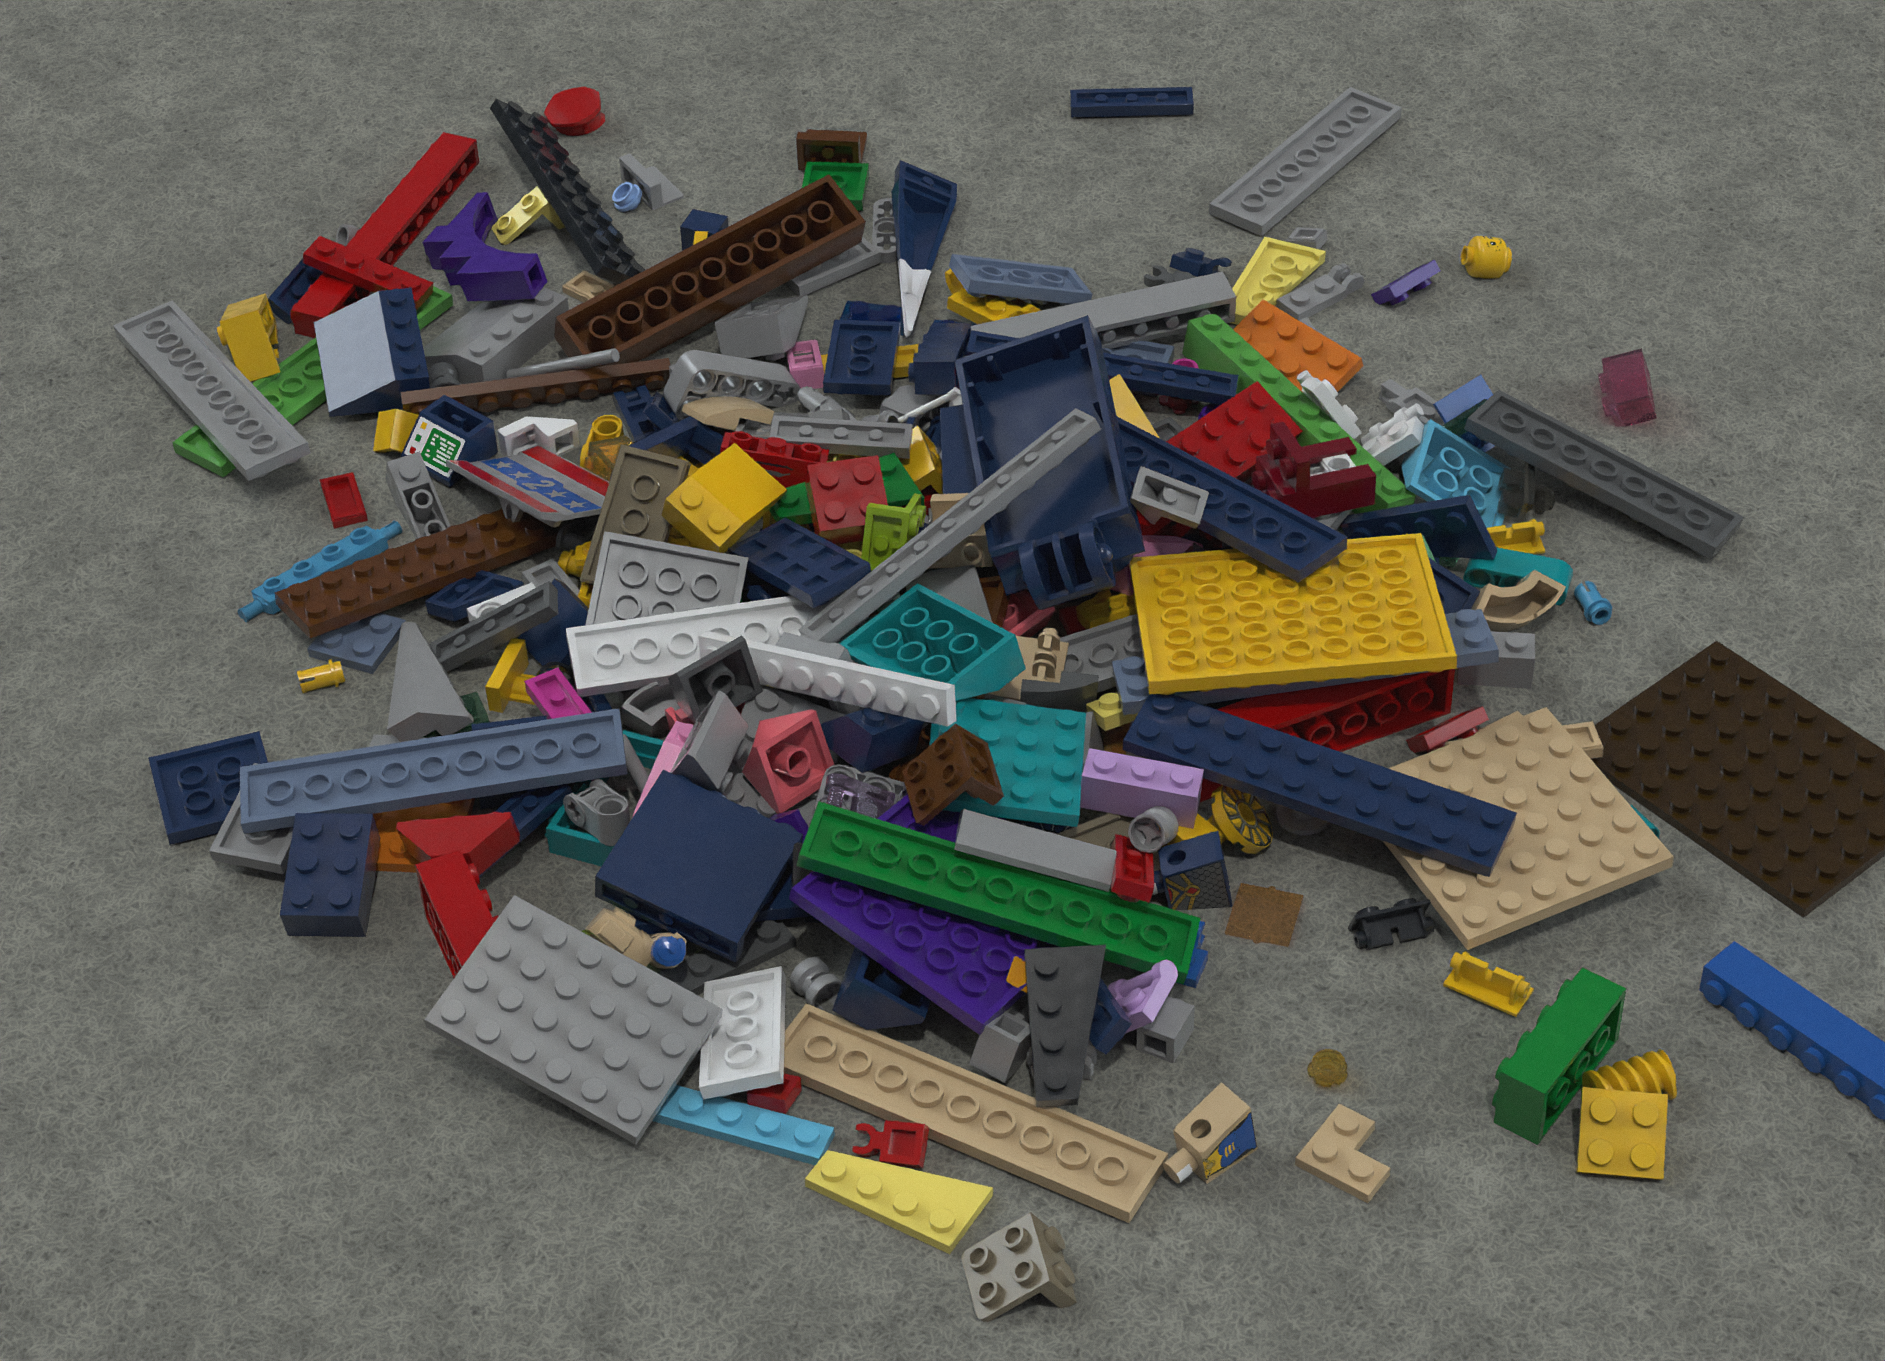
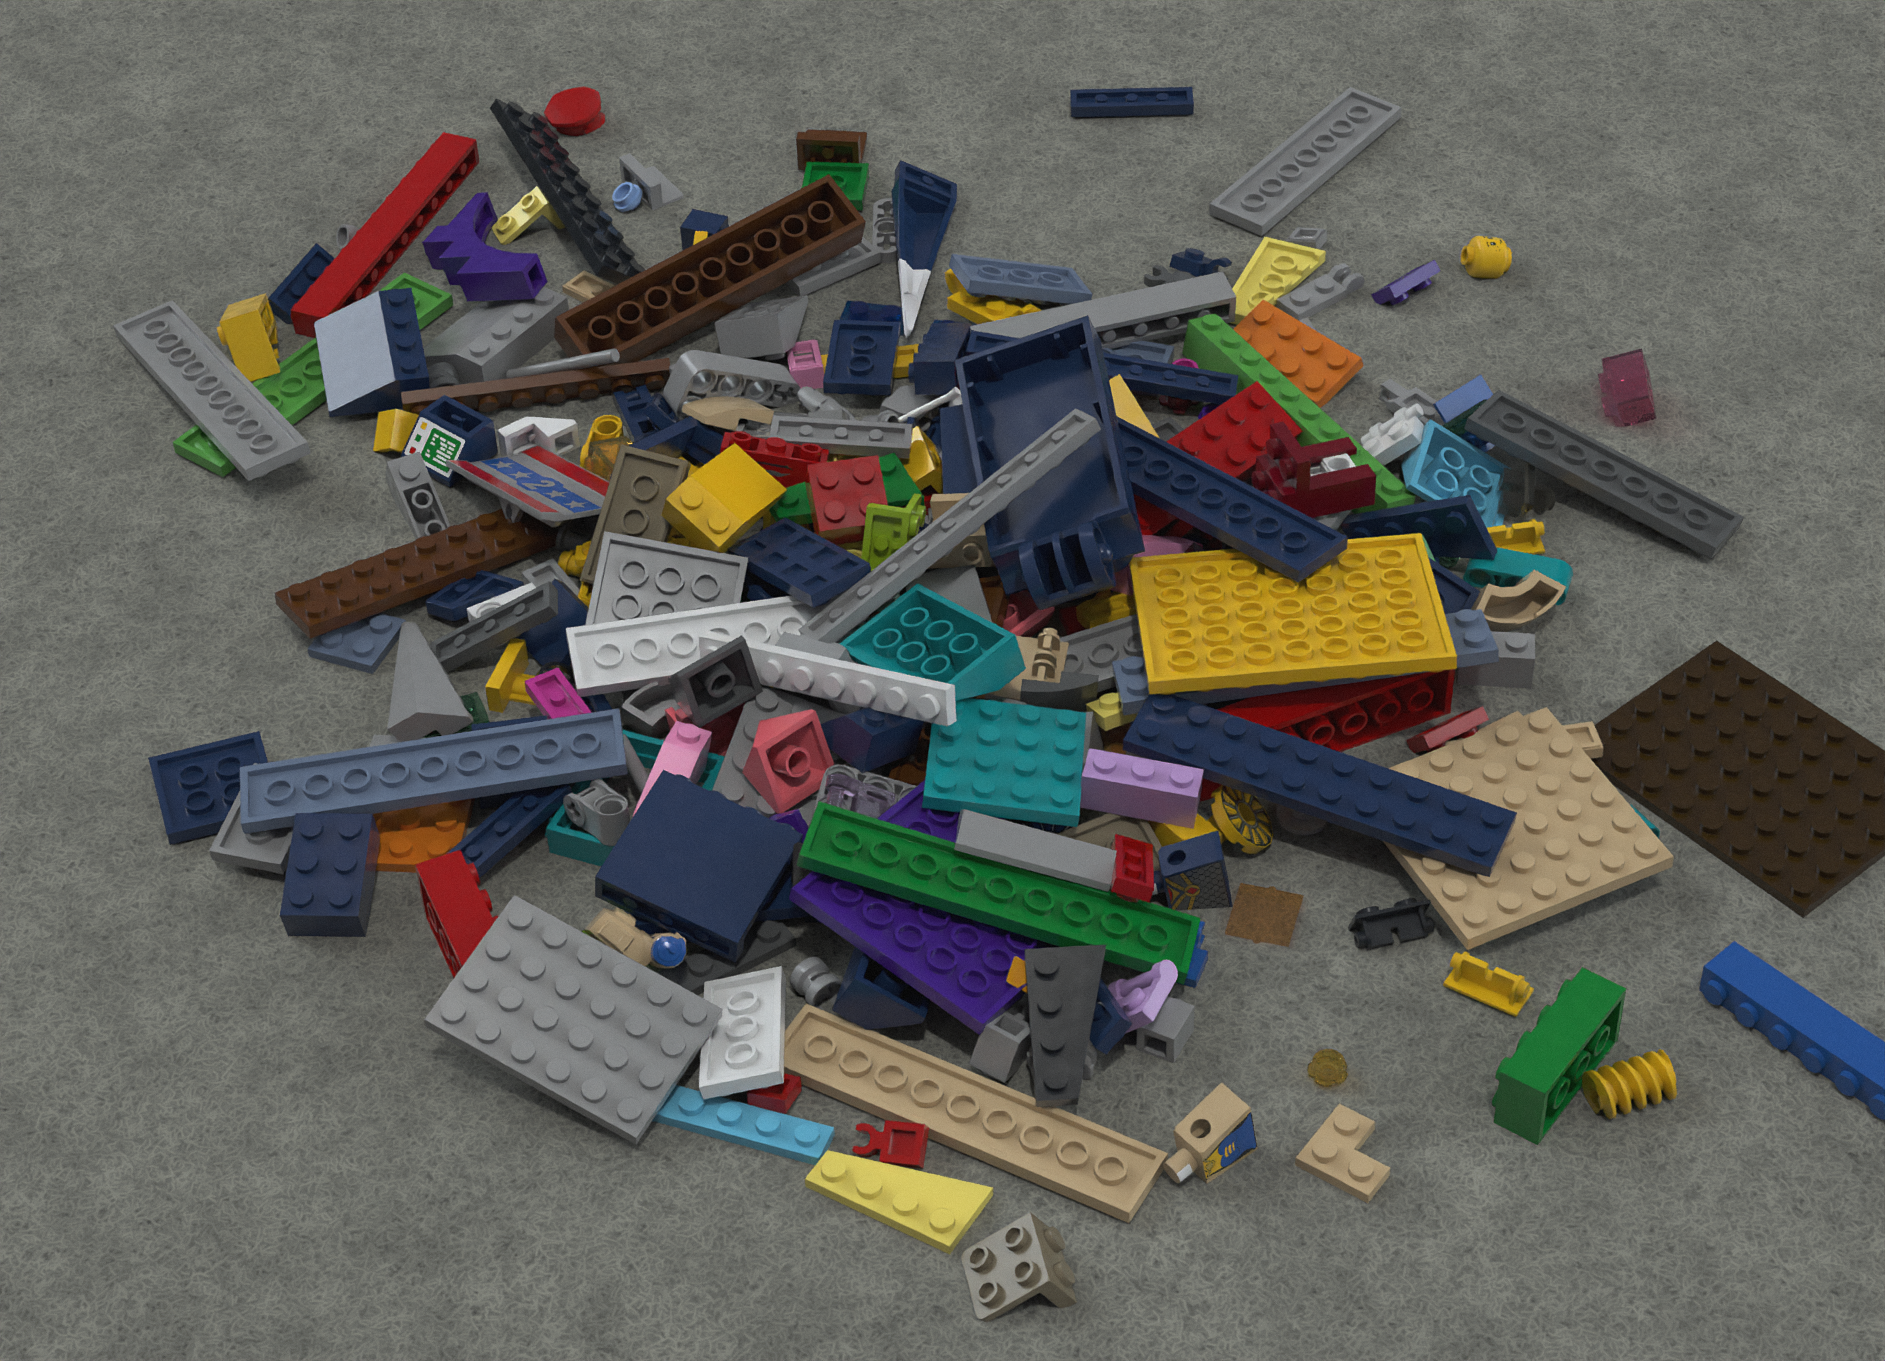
dark azure plate [238,520,402,622] -> none
yellow pin [297,659,345,694] -> none
red plate [303,236,433,311] -> none
red tile [320,472,368,529] -> none
red slope [396,812,520,875] -> none
light grey slope [670,691,749,793] -> none
reddish brown bracket [902,723,1004,826] -> none
light grey wheel [1128,806,1178,853] -> none
light grey slope [1130,466,1209,529] -> none
white plate [1297,370,1362,439] -> none
dark azure pin [1574,581,1612,625] -> none
yellow plate [1577,1087,1668,1180] -> none

